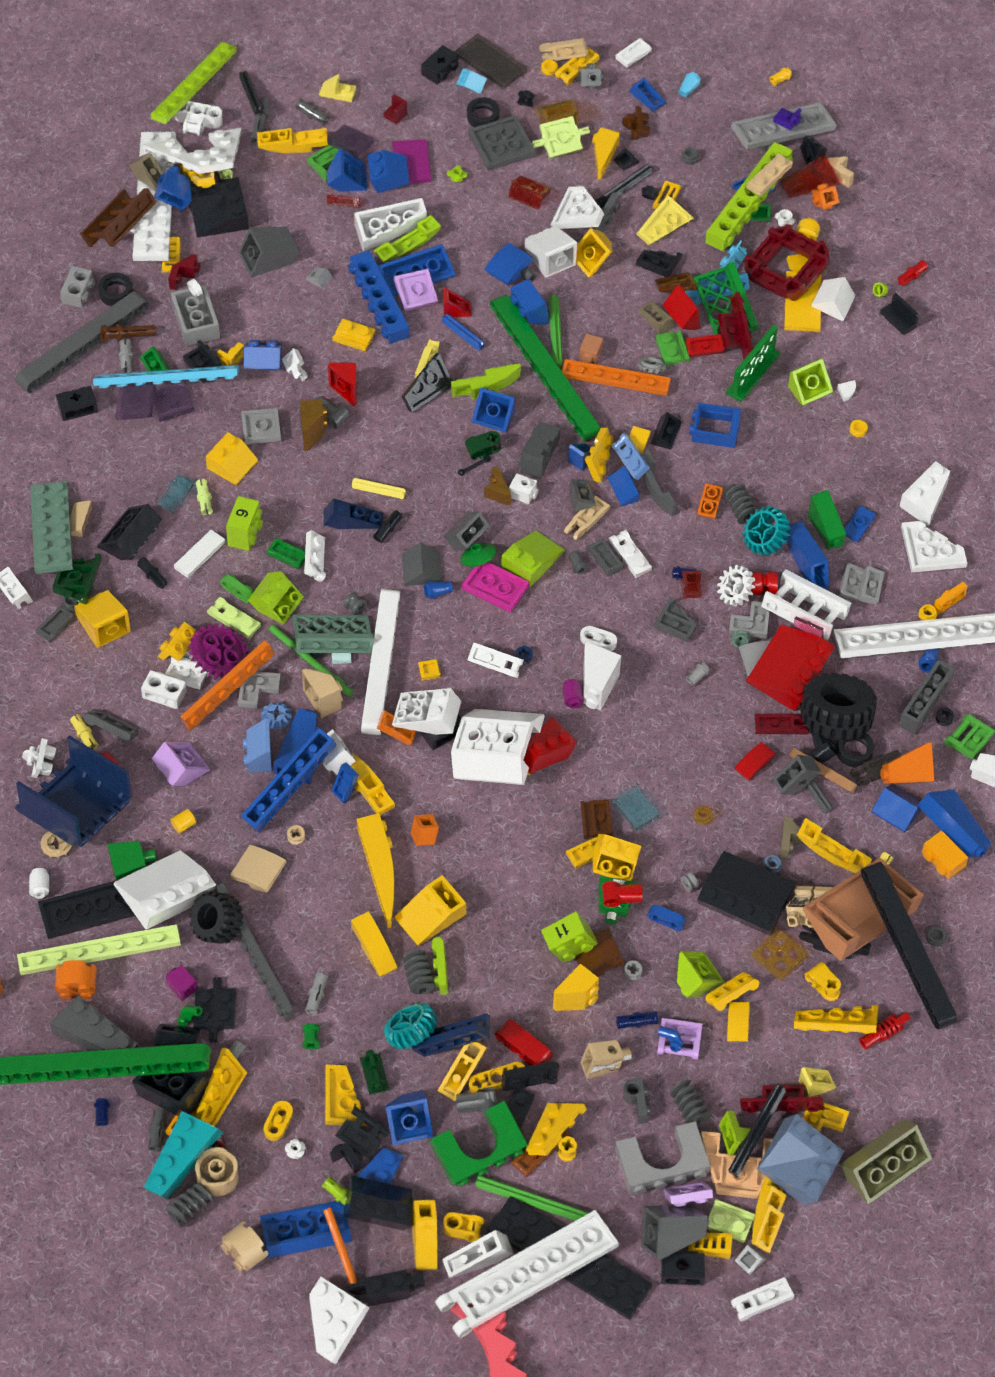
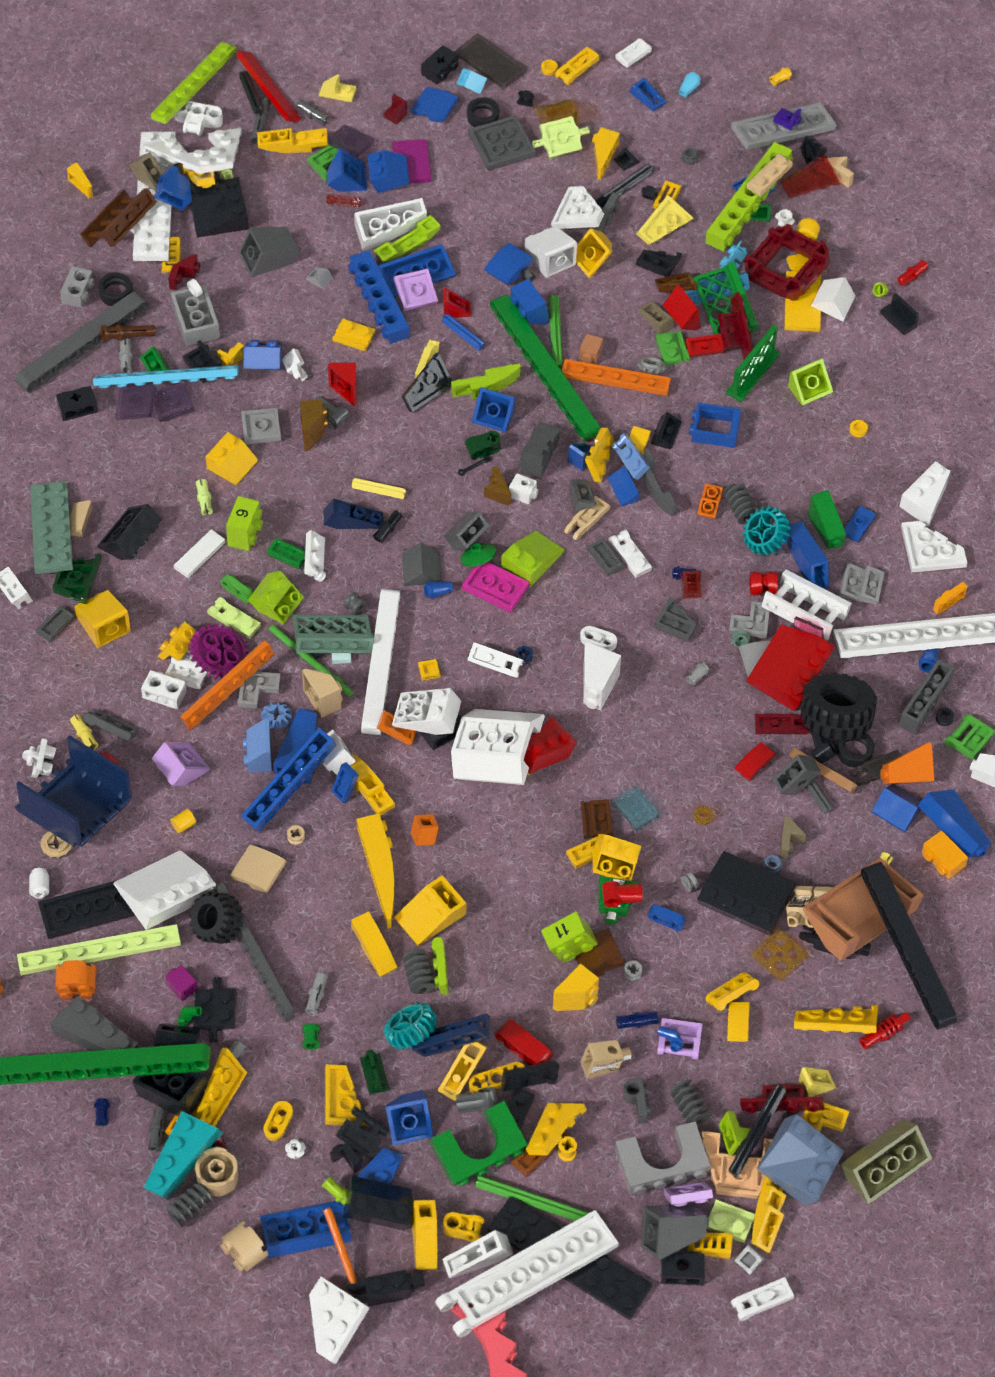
dark grey plate [62,597,79,612] -> none
green torso [107,841,156,880] -> none
black axle [137,557,167,589] -> none
clear light blue slope [158,475,194,513] -> none
lime plate [447,166,467,183] -> none
clear red bracket [508,175,551,210] -> none
tan hinge [539,38,588,61] -> none
magenta brick [562,679,584,709] -> none
dark grey pin [568,550,587,575] -> none
brick [578,63,604,89] -> none
reddish brown hips [622,106,650,140] -> none
lime slope [677,951,725,998] -> none
white gear [717,565,755,607] -> none
yellow slope [797,818,872,873] -> none
yellow piece [804,962,841,1001] -> none
orange brick [812,183,839,210] -> none
white tile [837,380,856,401] -> none
yellow plate [918,604,937,620] -> none
dark grey tile [926,926,947,947] -> none
none -> yellow slope [67,162,93,198]
none -> red tile [236,51,301,122]
none -> blue slope [411,87,459,122]

